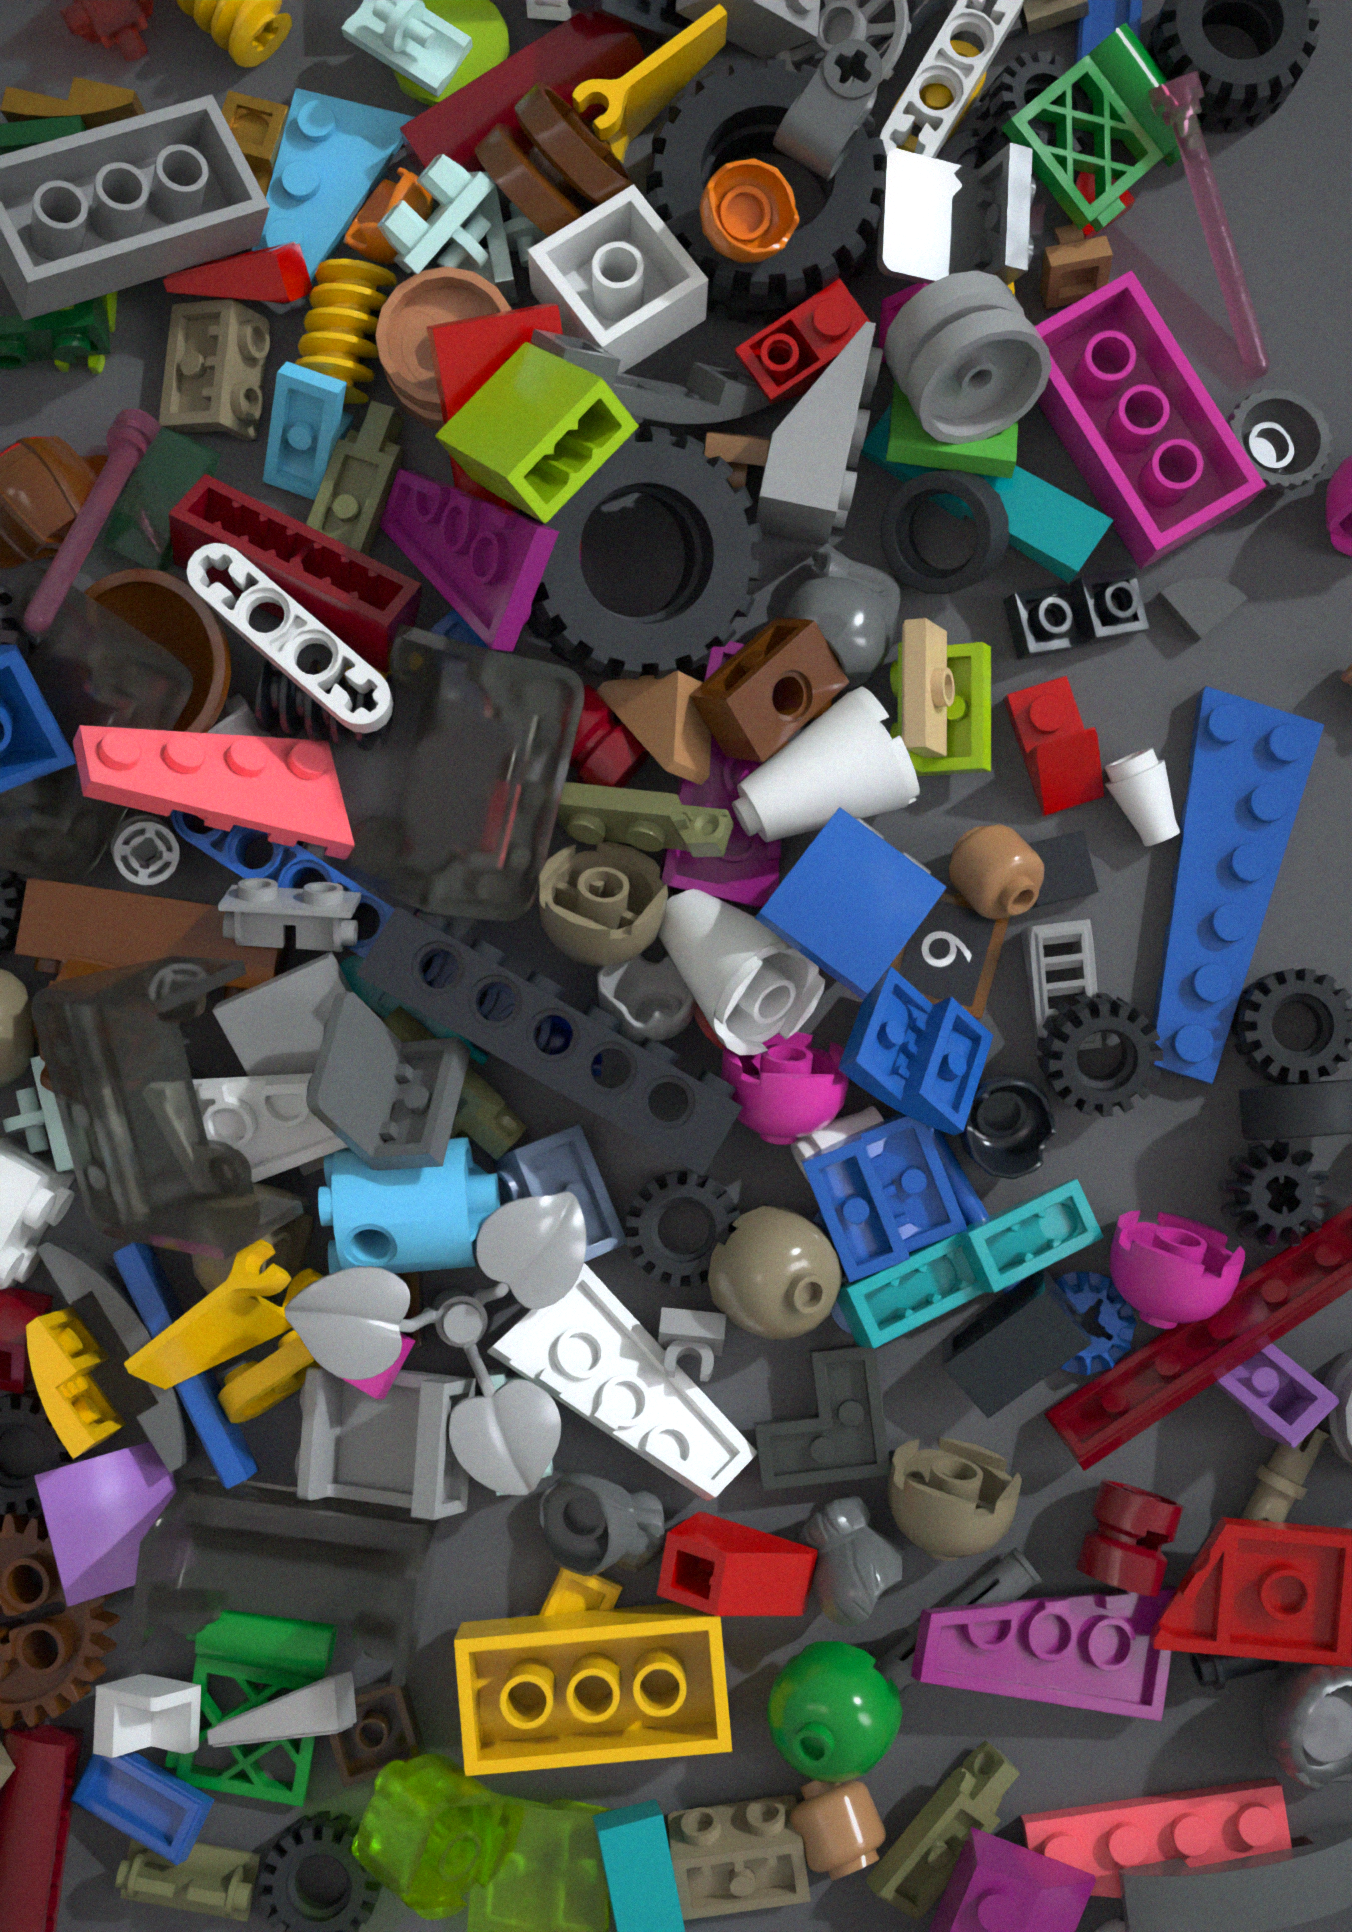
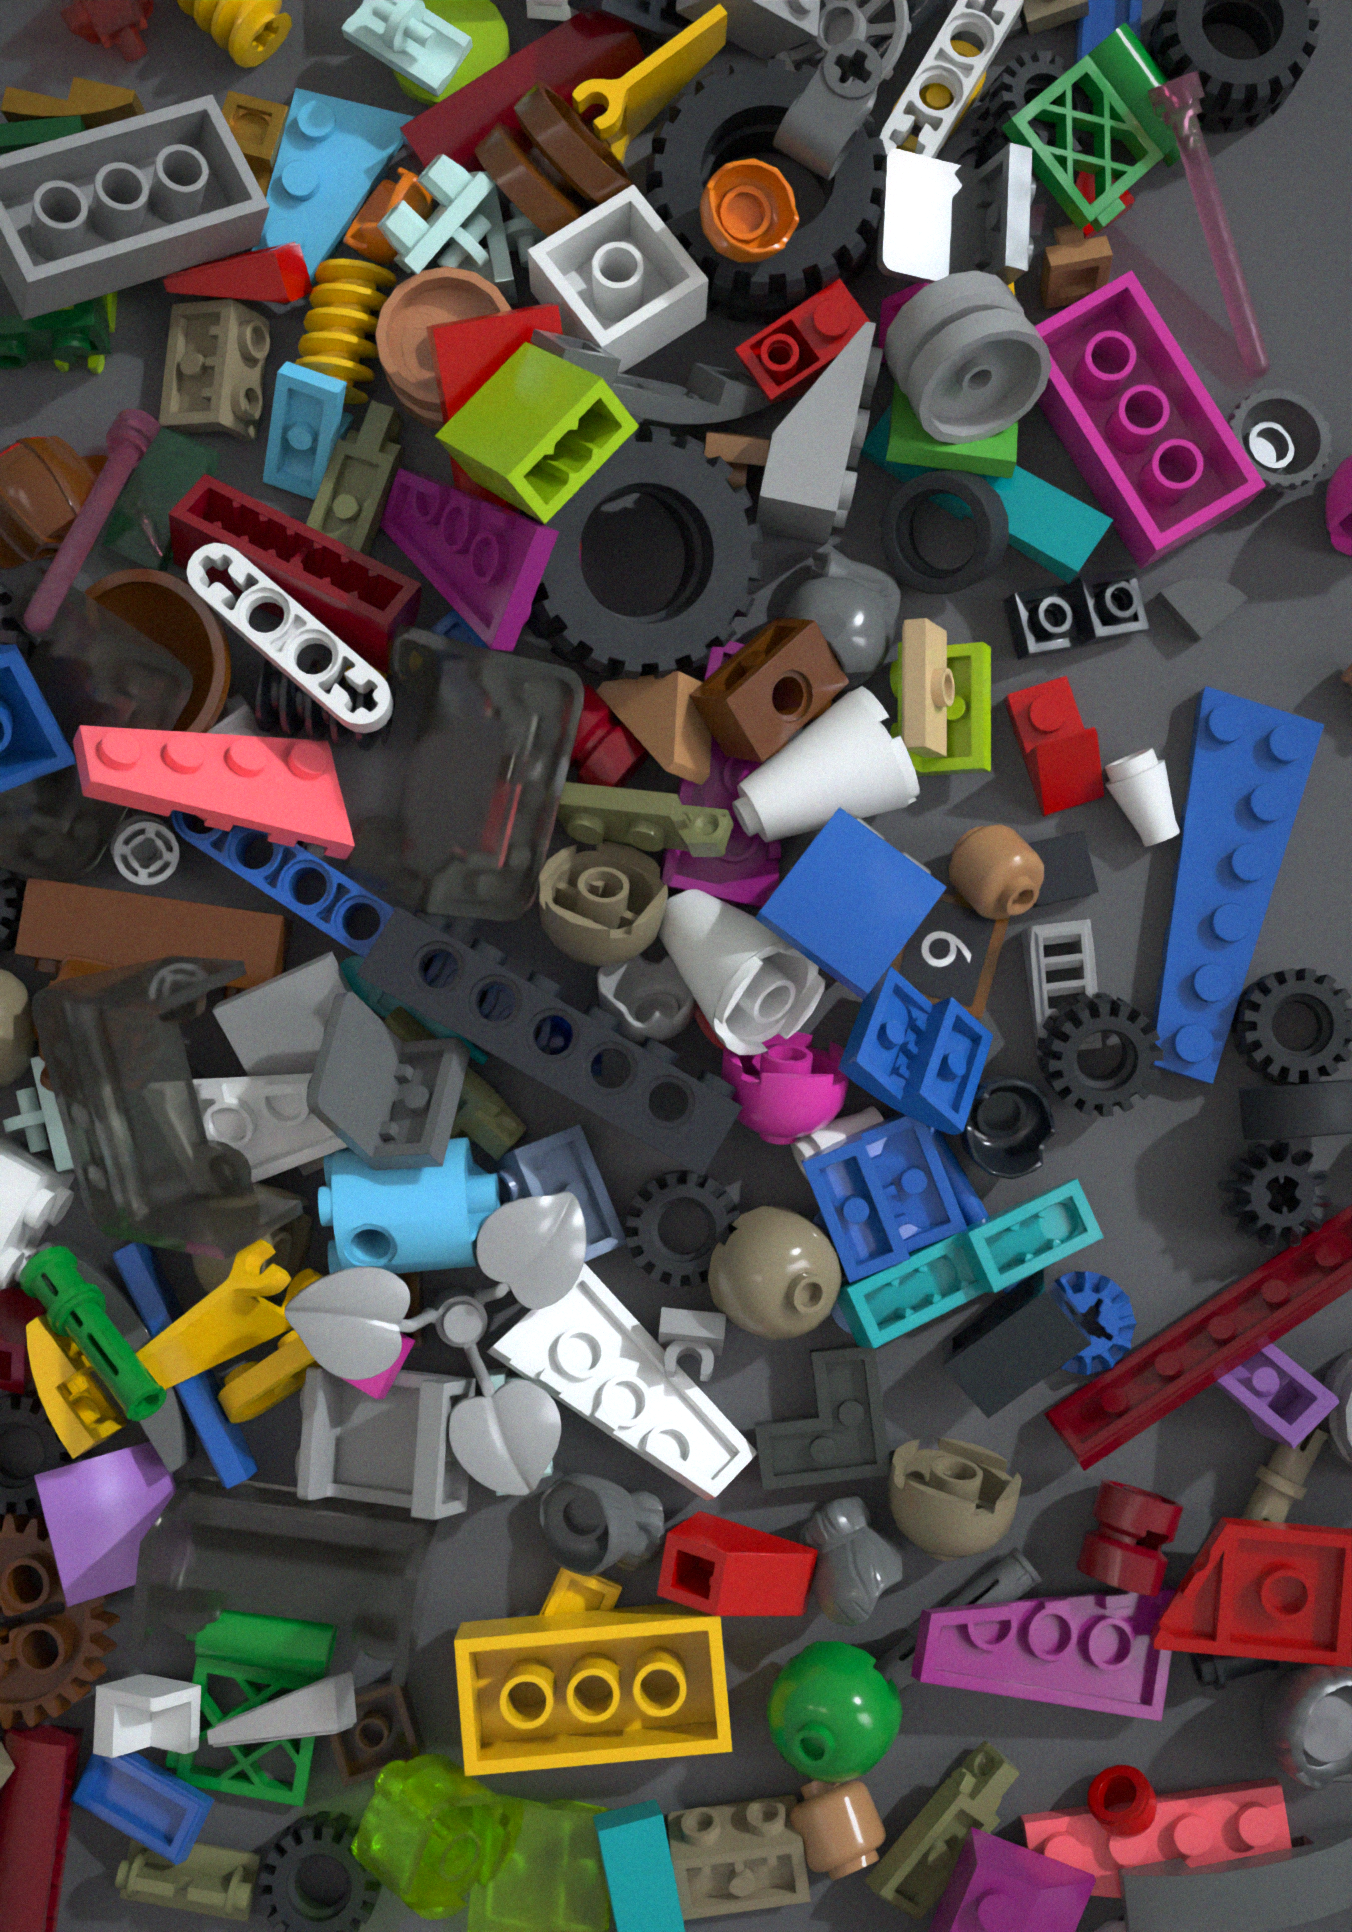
light grey hinge [218,878,361,952] -> none
dark pink cylinder [1109,1211,1245,1329] -> none
none -> green pin [19,1246,167,1421]
none -> red piece [1087,1765,1157,1838]

